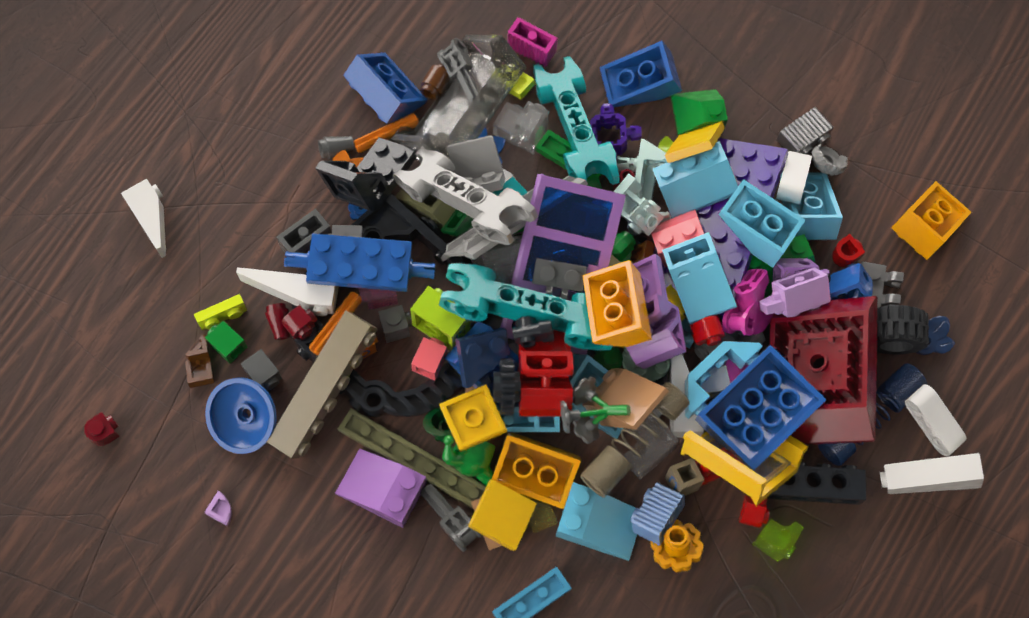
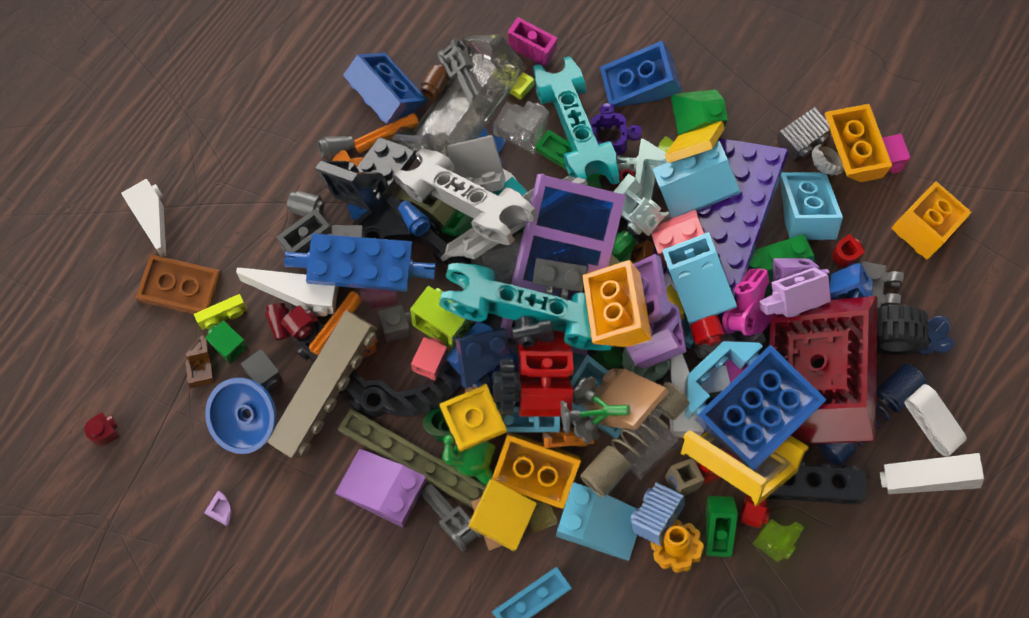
medium azure slope [719,179,805,268] -> none
white beam [776,151,812,205] -> none
none -> dark orange tile [135,254,221,314]
none -> dark grey brick [287,191,324,216]
none -> blue cone [398,200,430,236]
none -> orange wing [542,427,594,448]
none -> green slope [705,496,738,557]
none -> light orange slope [825,104,892,182]
none -> dark pink brick [882,134,911,173]

